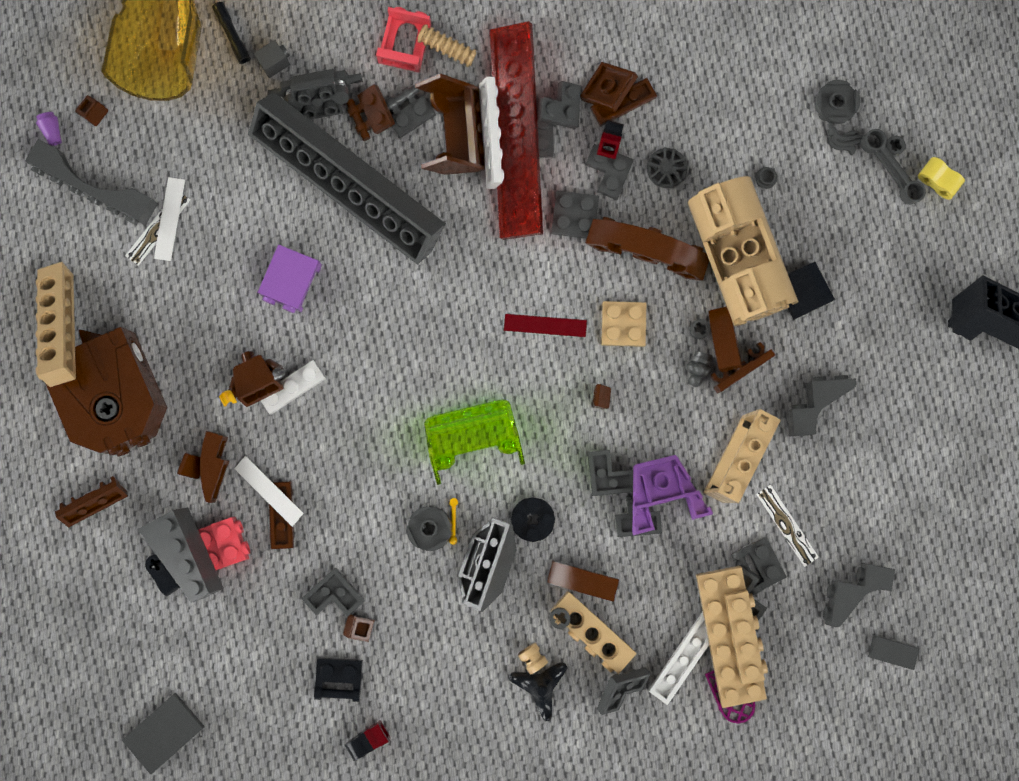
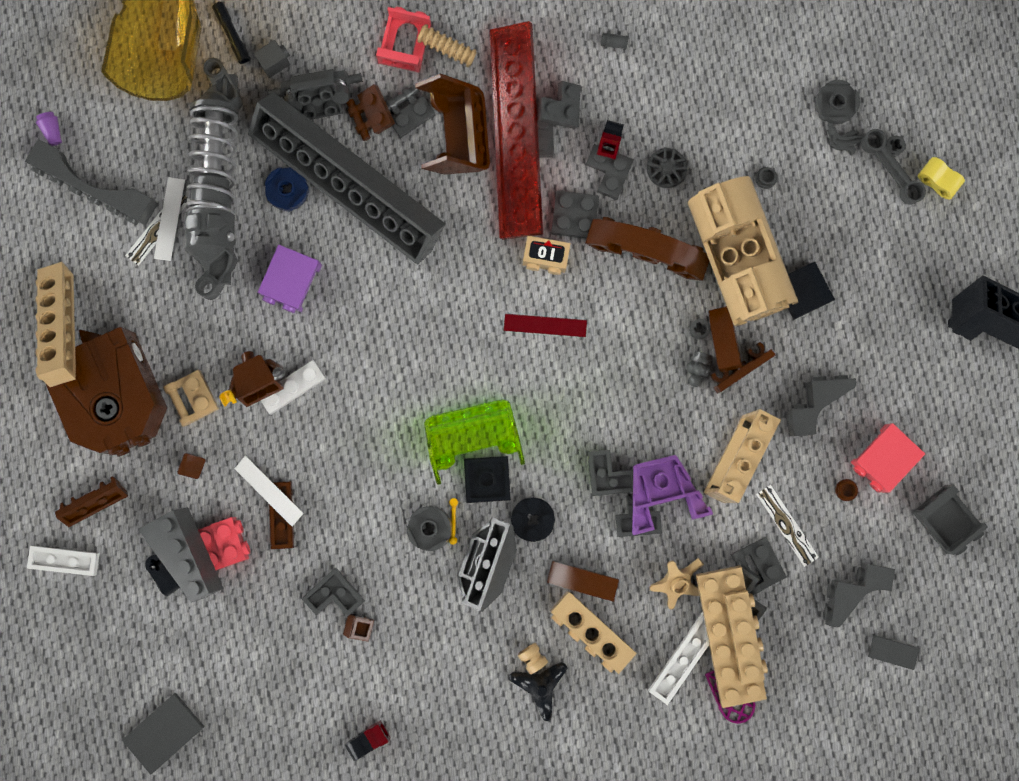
reddish brown slope [75,95,108,126] -> none
reddish brown slope [200,431,229,503] -> none
black plate [314,658,363,702] -> none
white plate [479,76,504,189] -> none
dark grey bush [550,607,570,629] -> none
reddish brown plate [580,62,638,112] -> none
reddish brown tile [590,78,657,127] -> none
reddish brown slope [592,384,611,409] -> none
dark grey plate [597,667,651,715] -> none
tan plate [601,301,646,347] -> none
none -> white plate [27,546,100,576]
none -> tan plate [163,370,219,427]
none -> piece [184,57,243,300]
none -> dark blue plate [265,167,309,212]
none -> black plate [464,456,511,503]
none -> brick [523,236,571,275]
none -> dark grey pin [601,31,628,50]
none -> tan animal [650,558,704,610]
none -> reddish brown plate [835,479,858,501]
none -> coral panel [850,423,925,493]
none -> dark grey panel [912,485,988,555]

